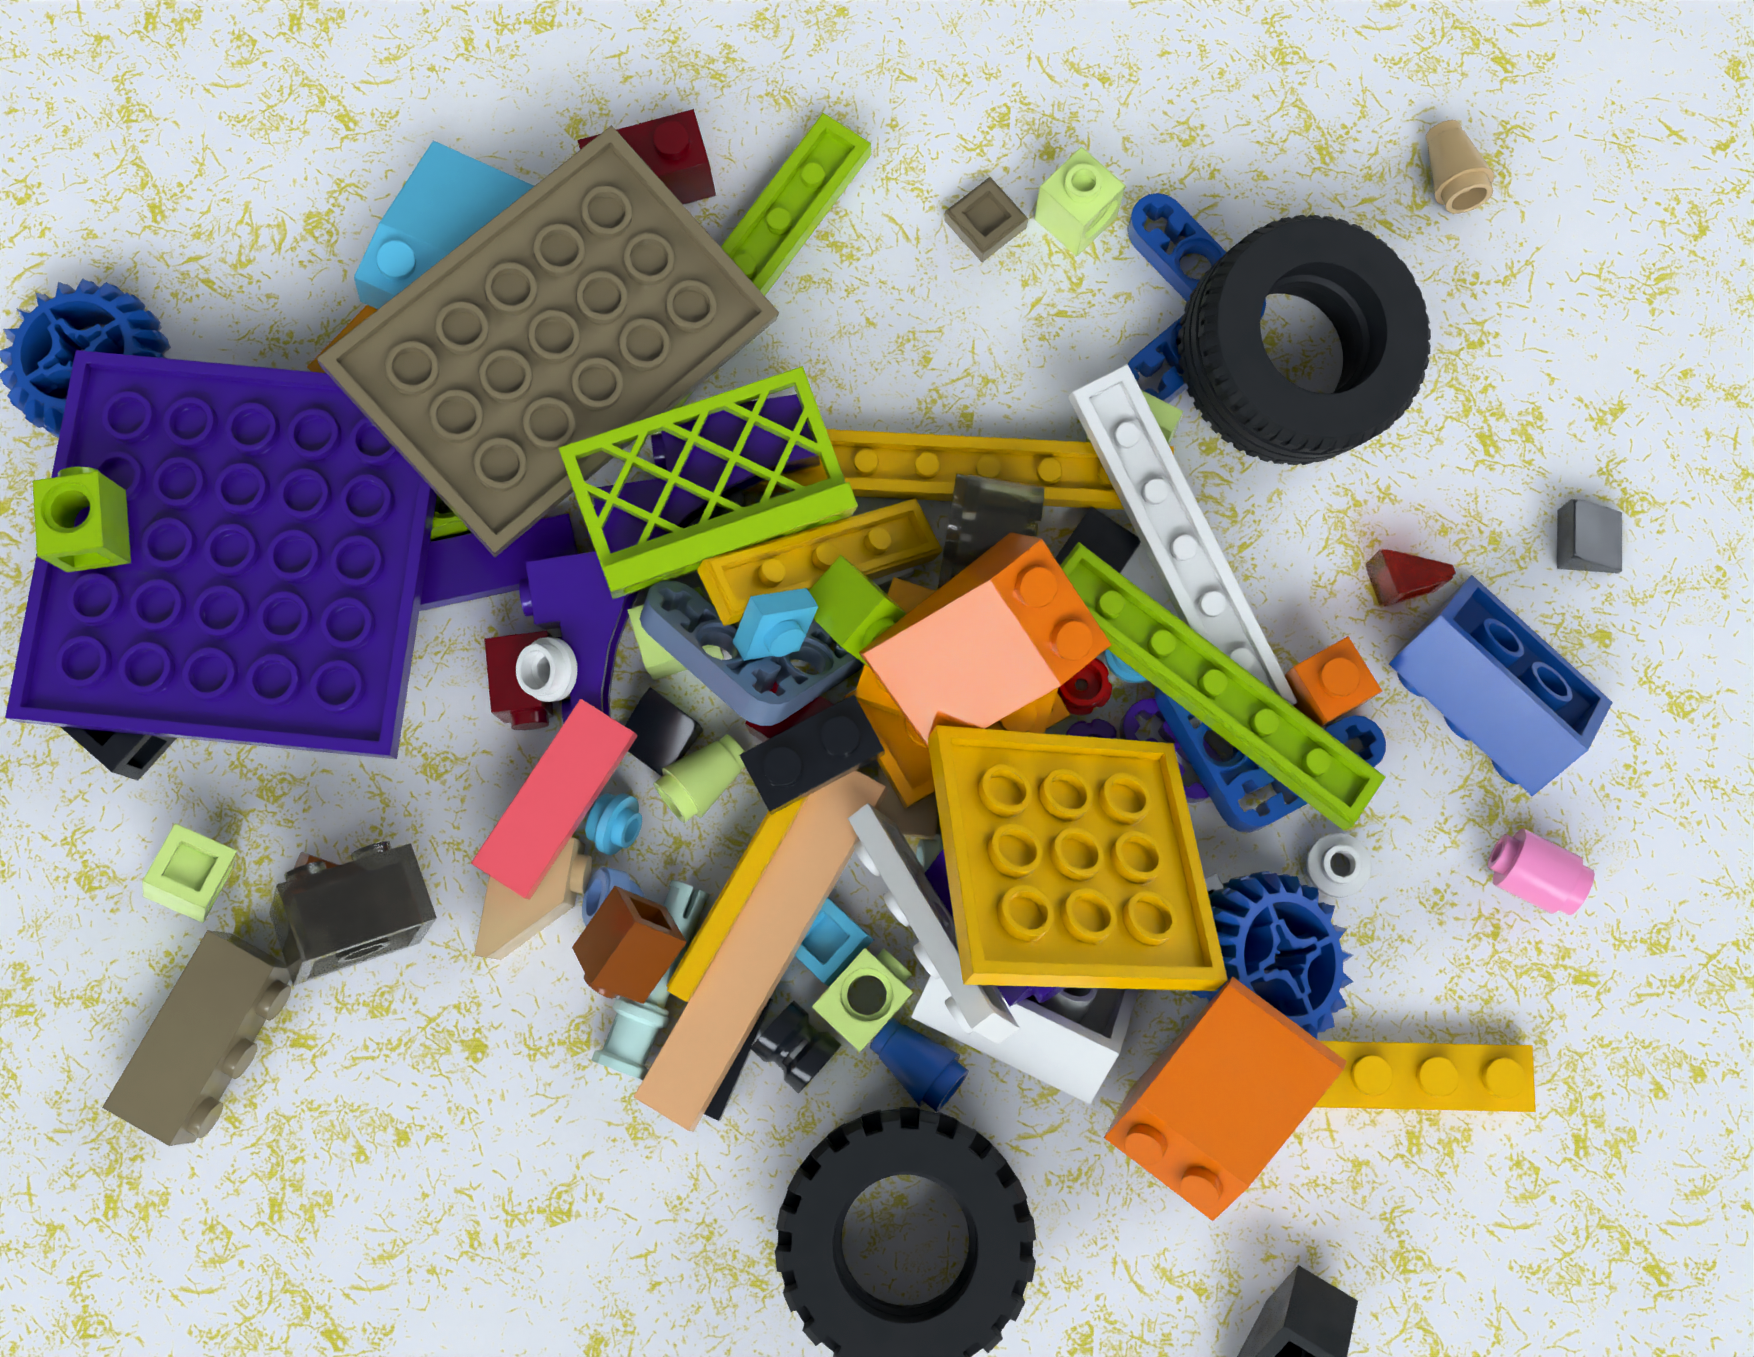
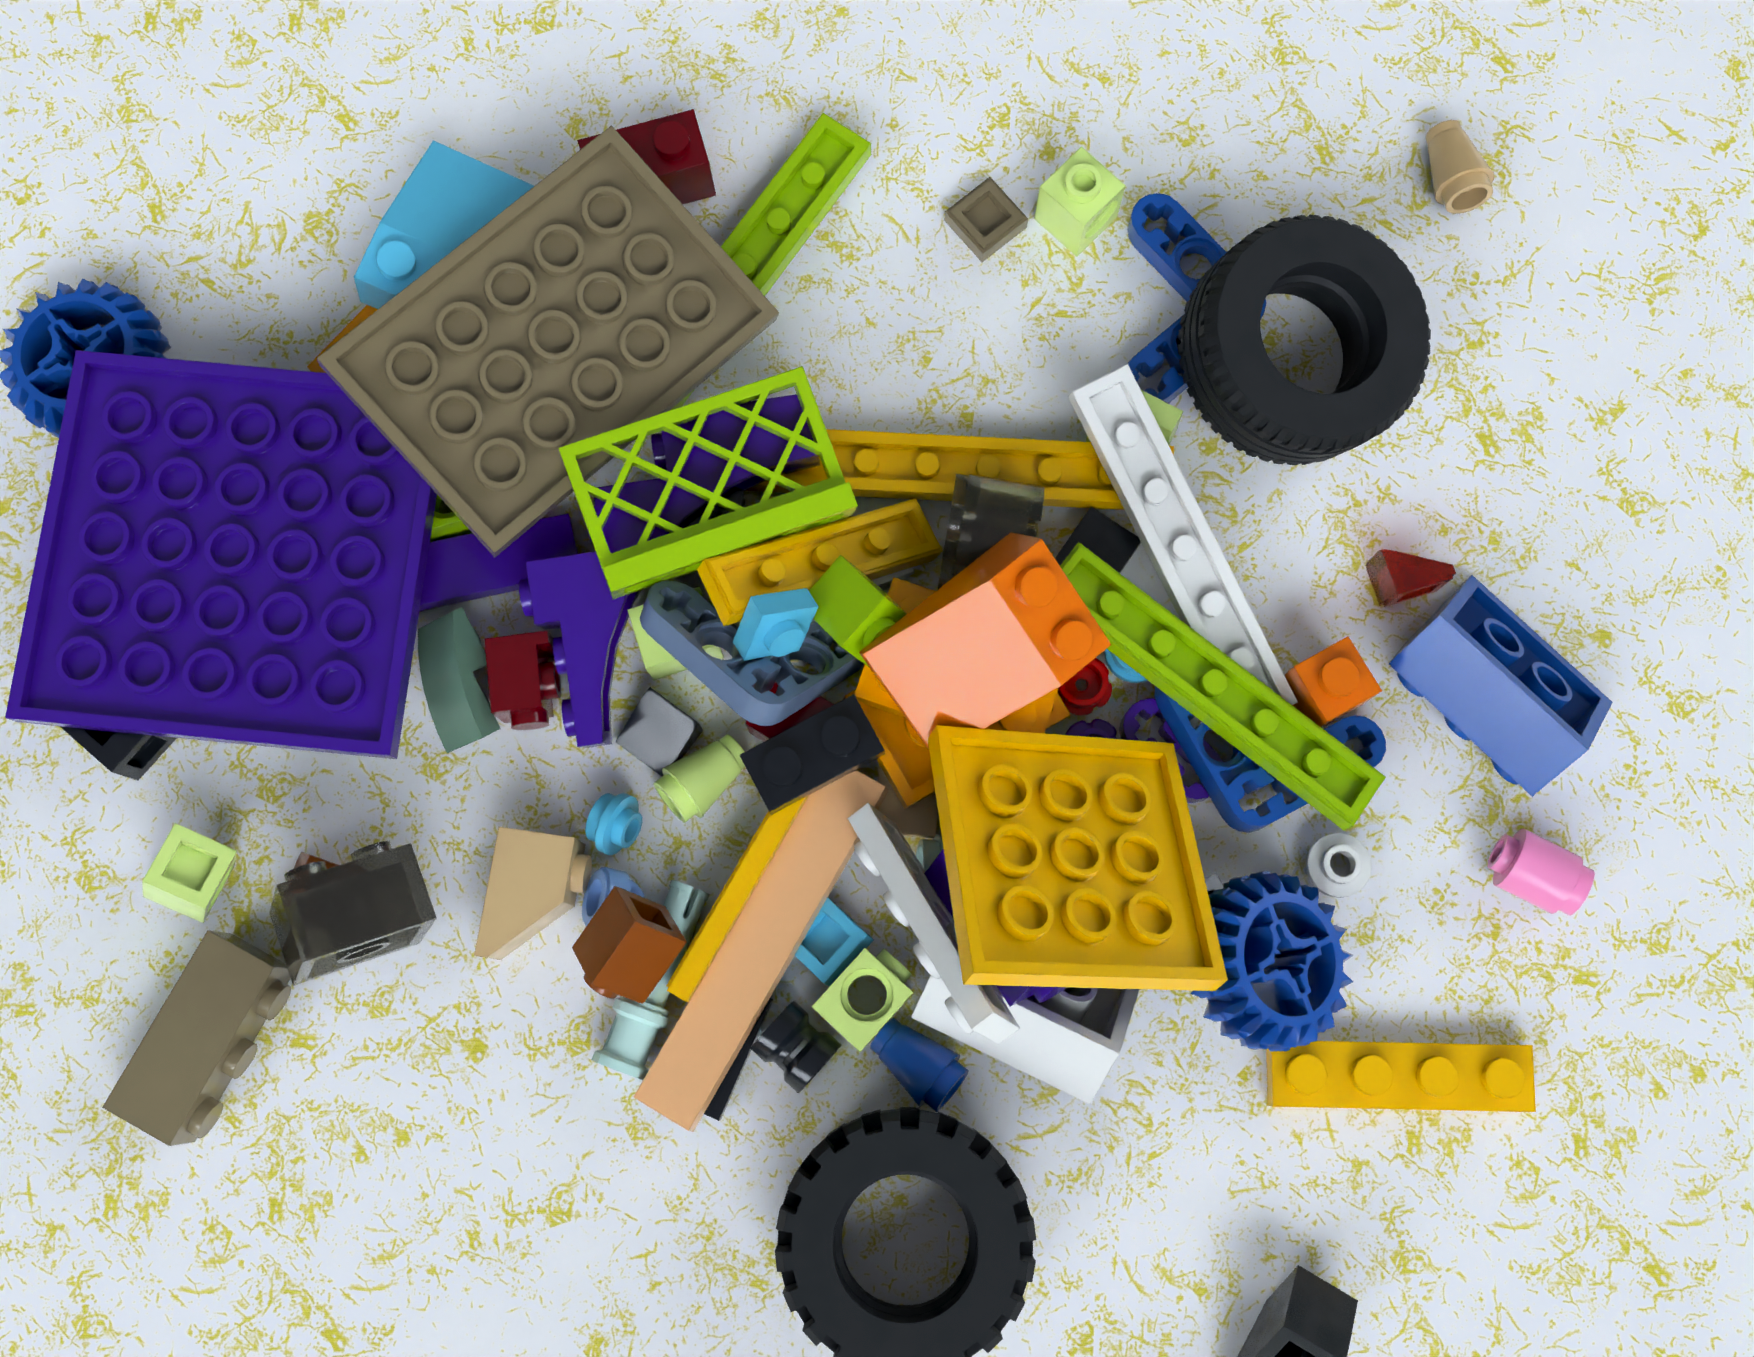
lime brick [32,467,131,573] -> none
coral tile [471,699,638,900] -> none
white plate [516,637,577,702] -> none
orange slope [1104,977,1347,1221] -> none
slope [1557,499,1622,573] -> none
none -> sand green slope [418,607,501,753]

